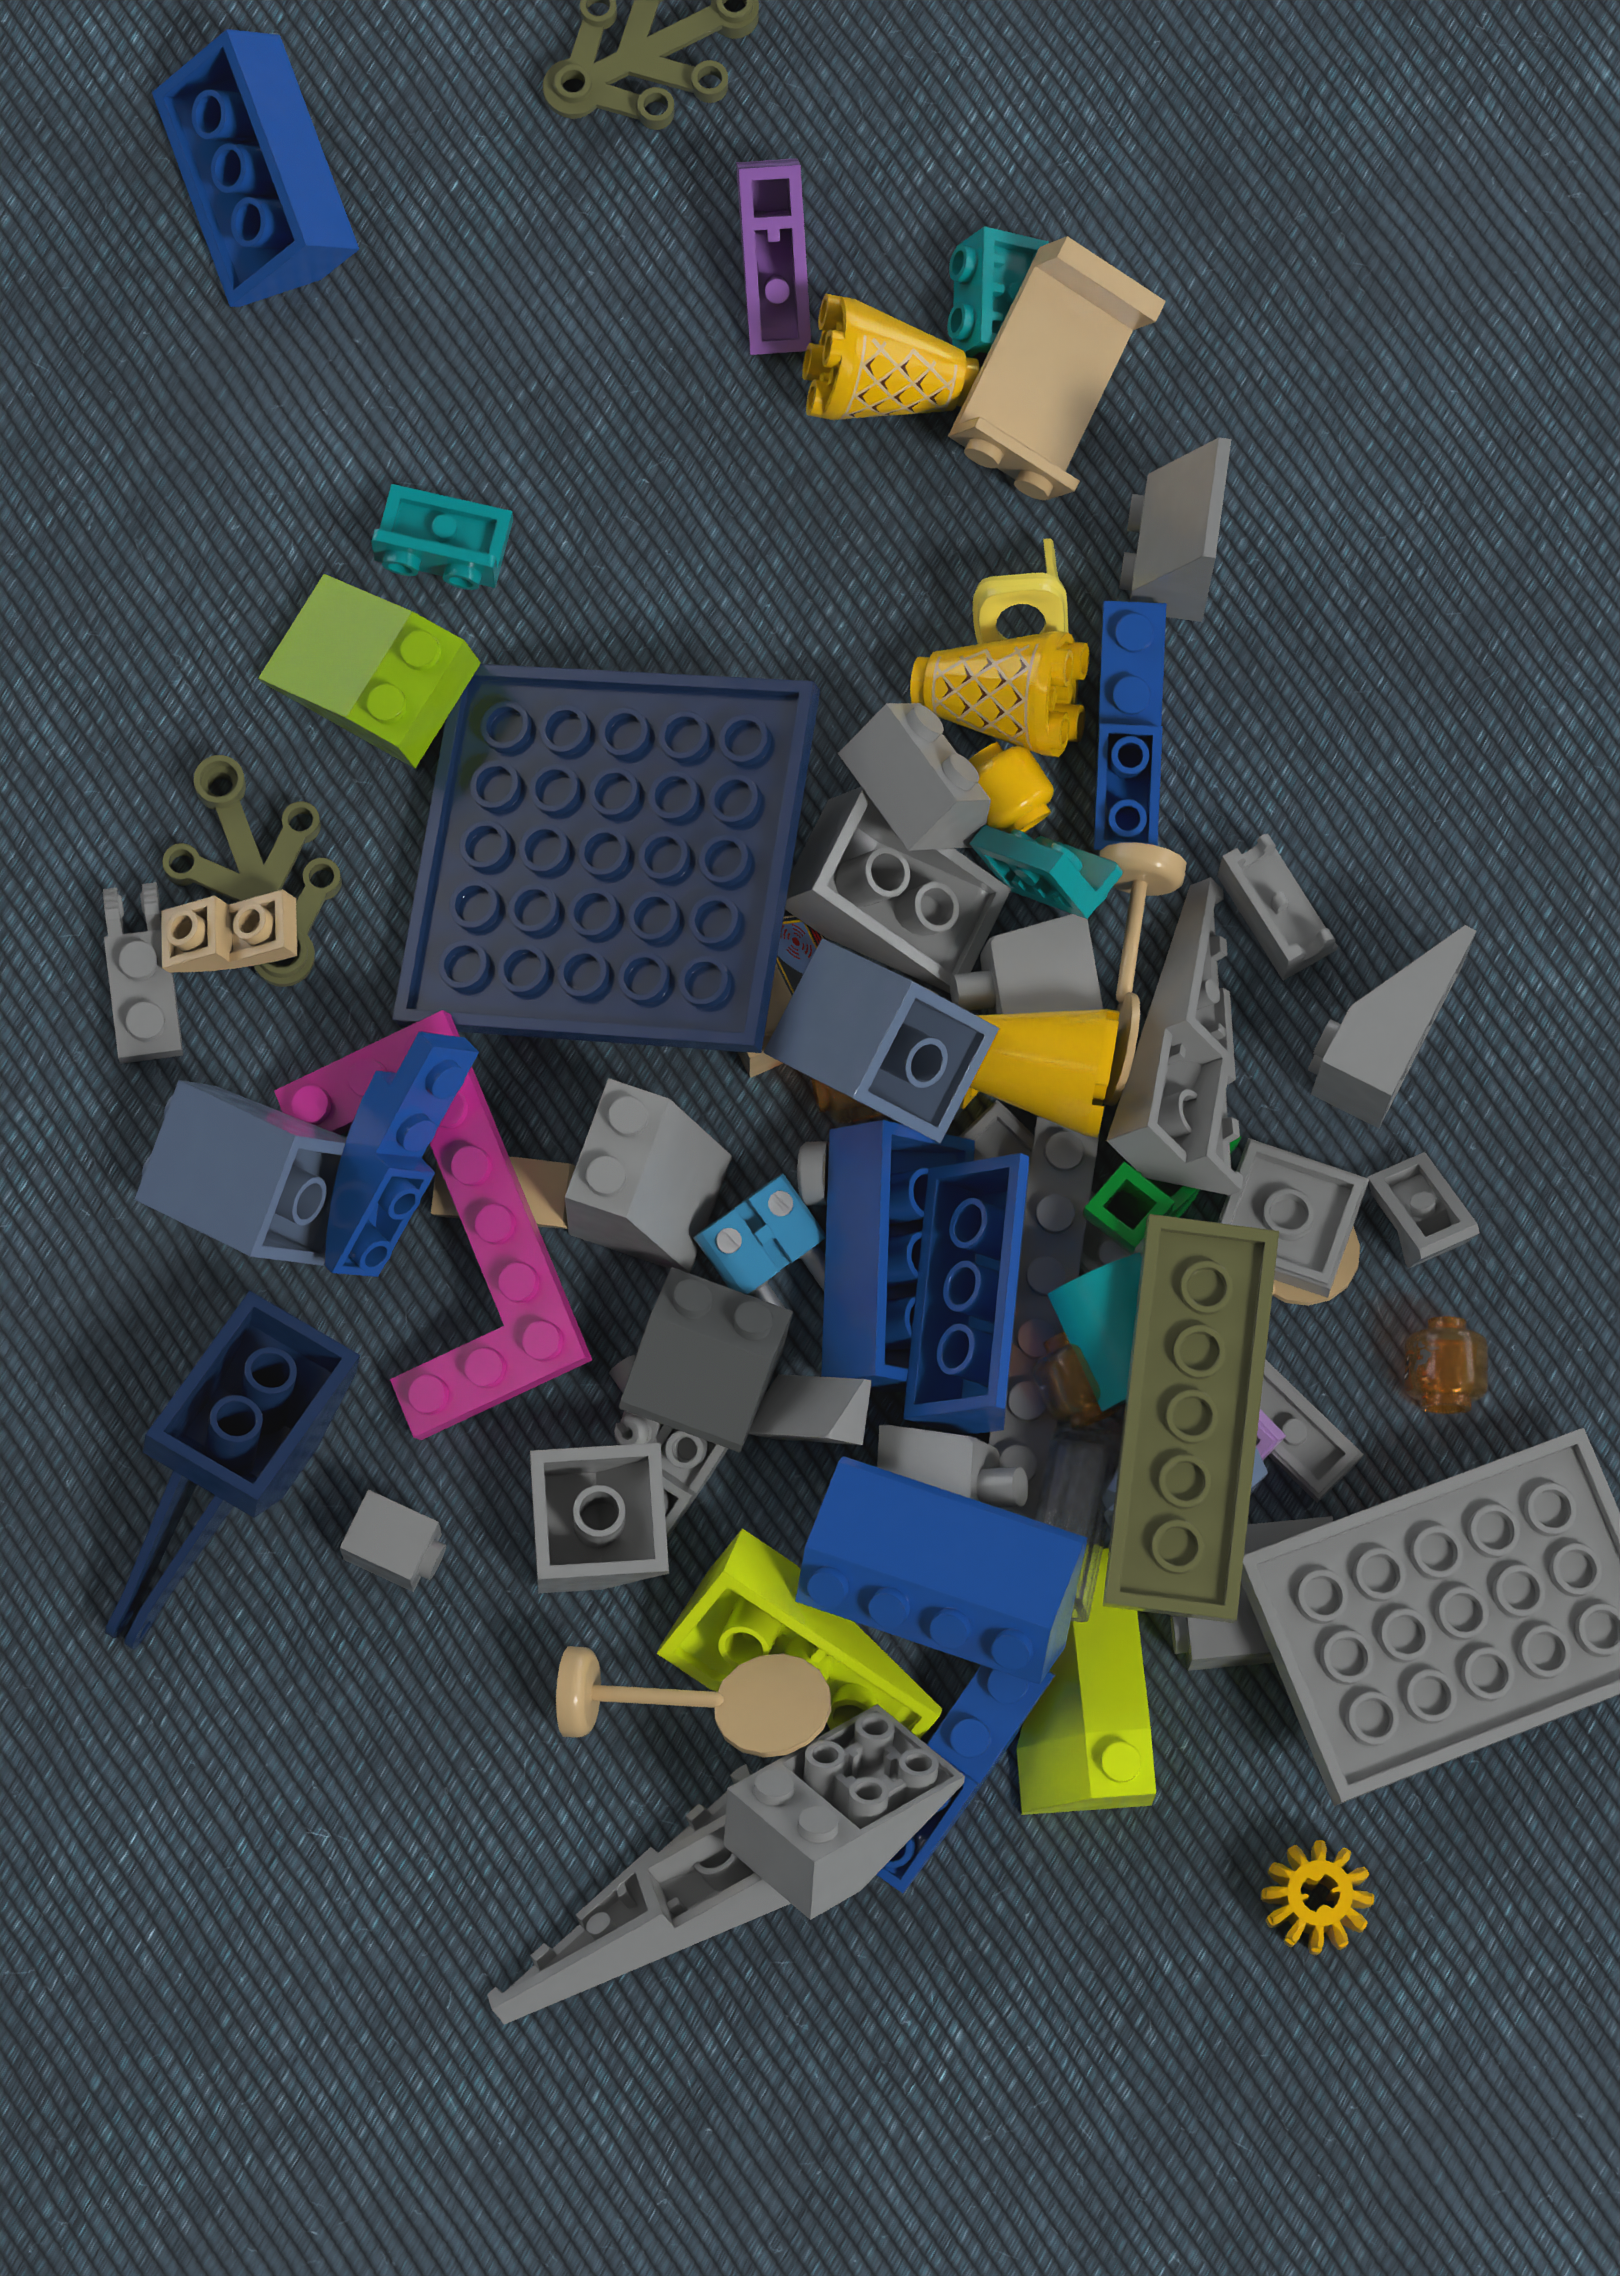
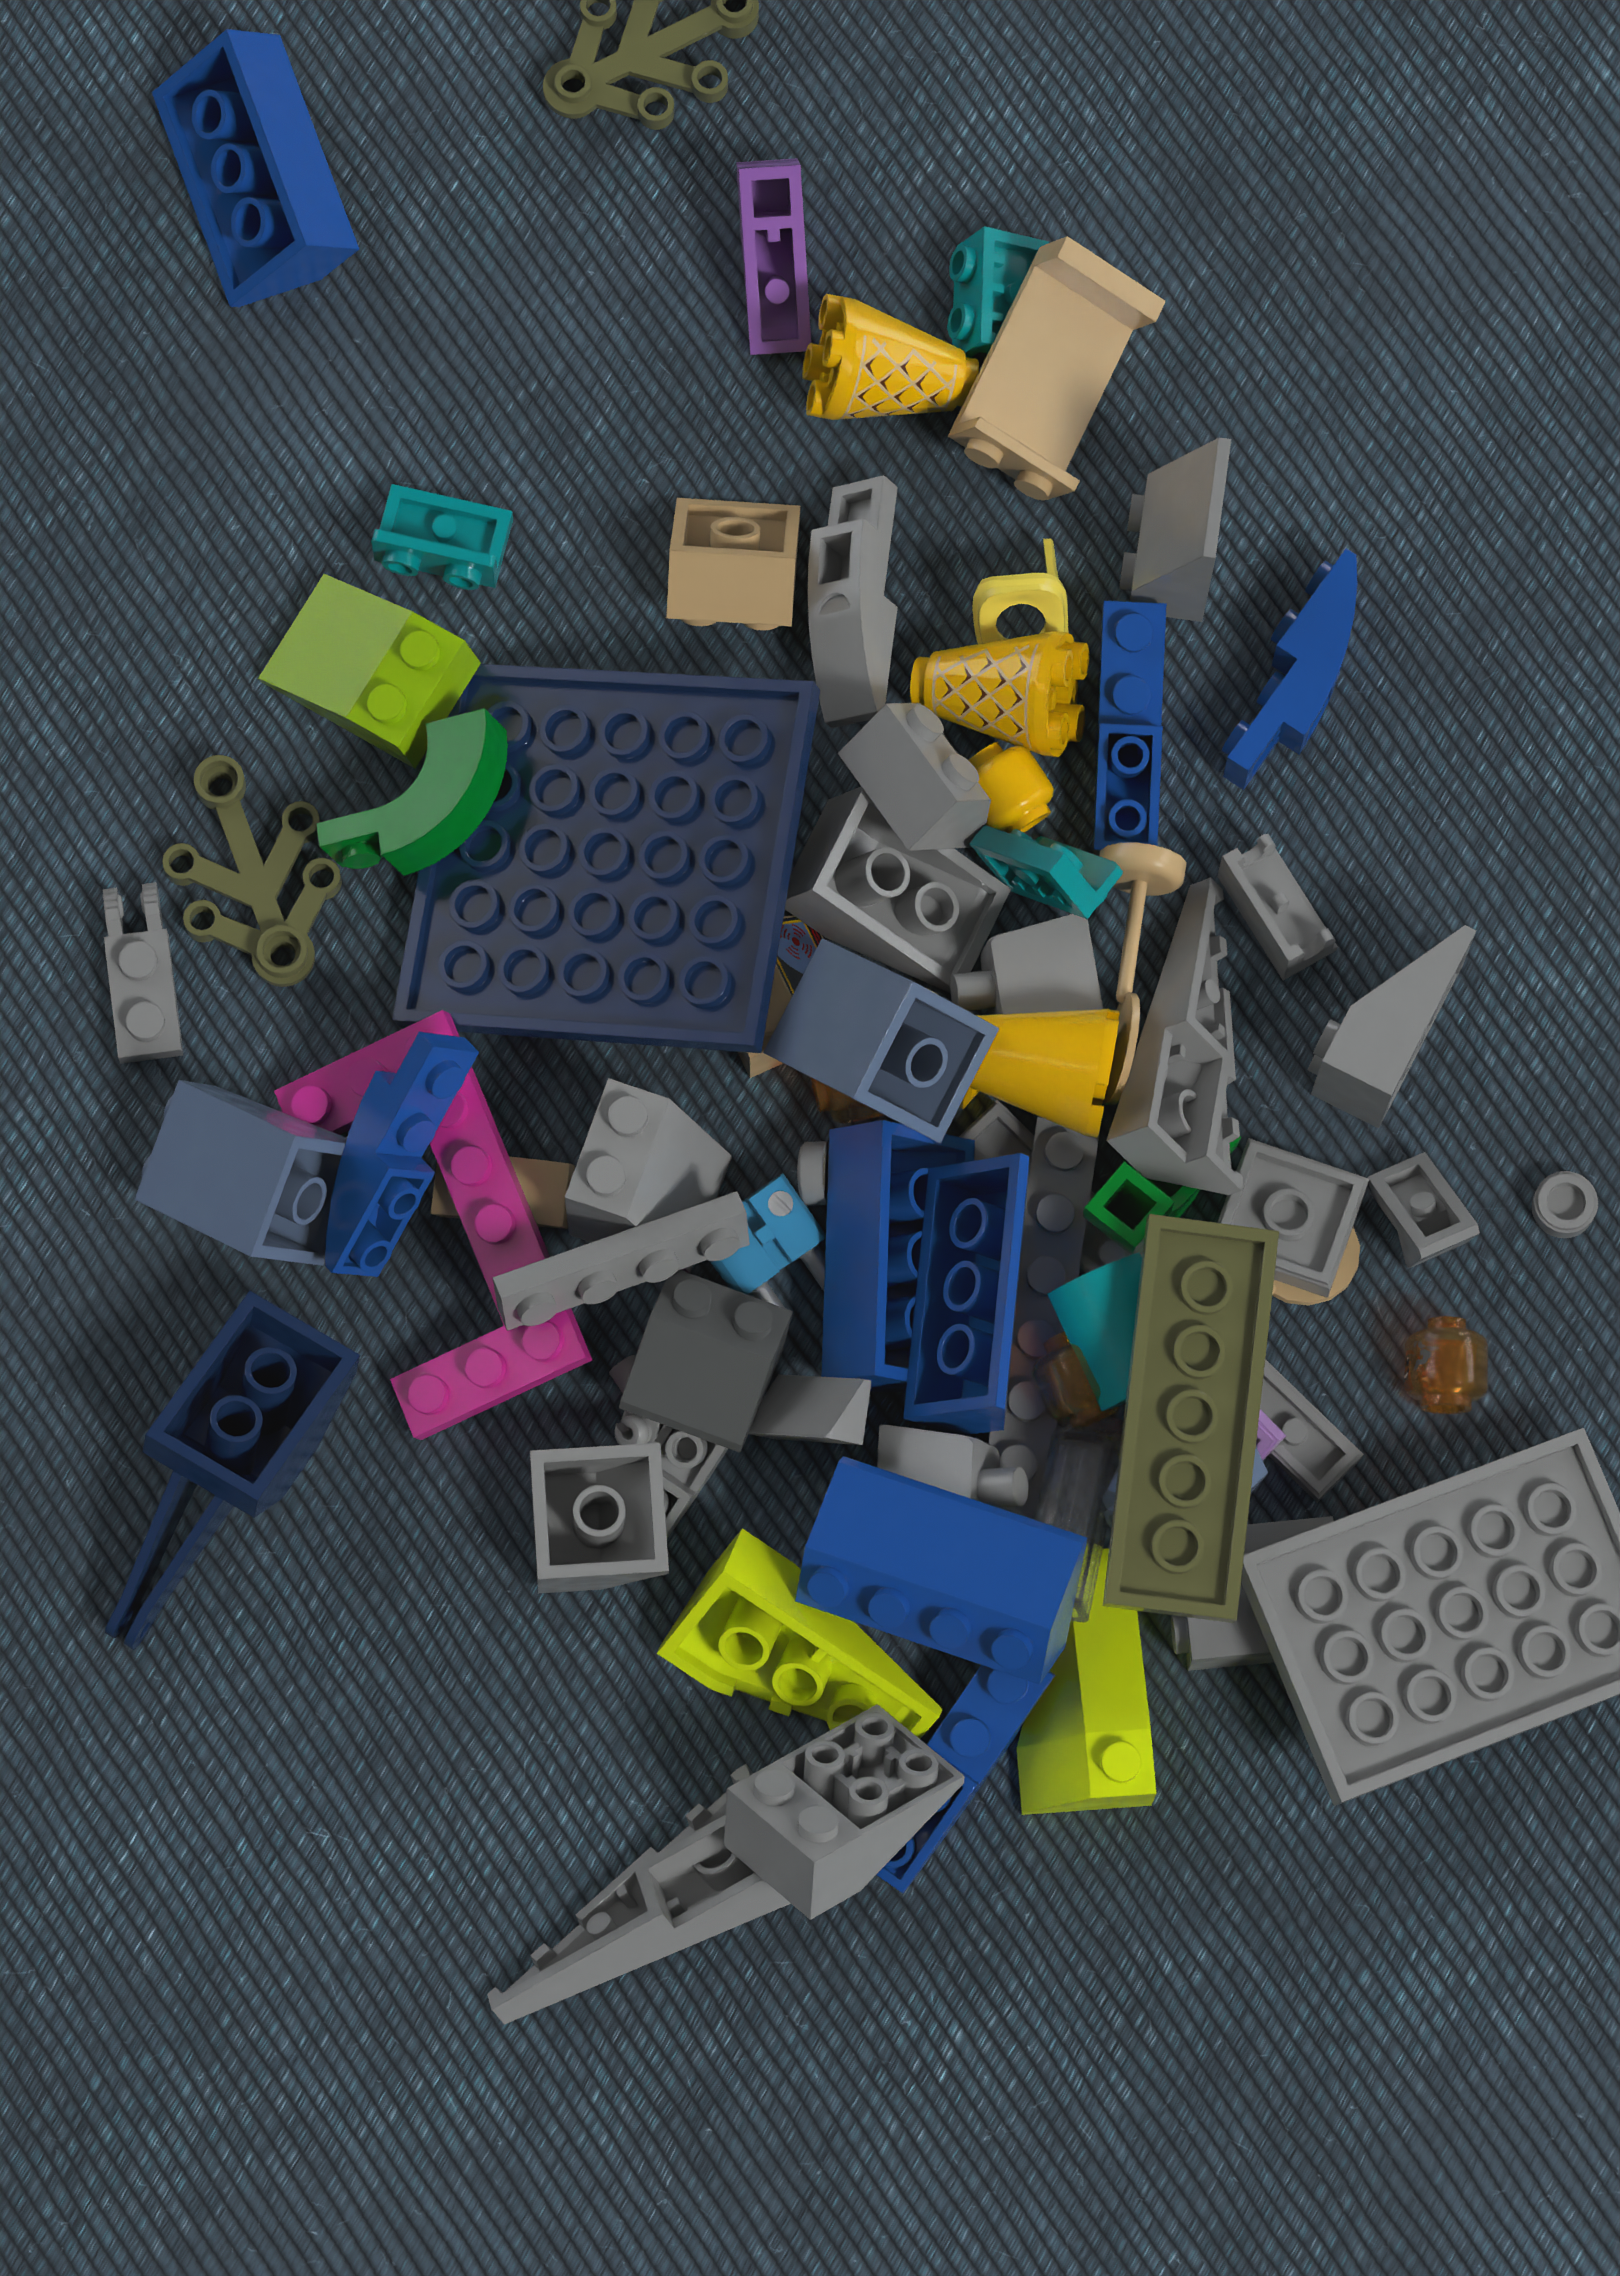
tan slope [161,889,297,973] -> none
light grey brick [340,1489,446,1592] -> none
tan piece [556,1646,831,1758] -> none
yellow gear [1261,1840,1374,1955] -> none
none -> green arch [316,708,508,876]
none -> light grey plate [493,1191,750,1331]
none -> tan slope [666,498,801,630]
none -> light grey slope [808,475,898,728]
none -> blue slope [1222,548,1357,790]
none -> light grey tile [1532,1171,1598,1238]

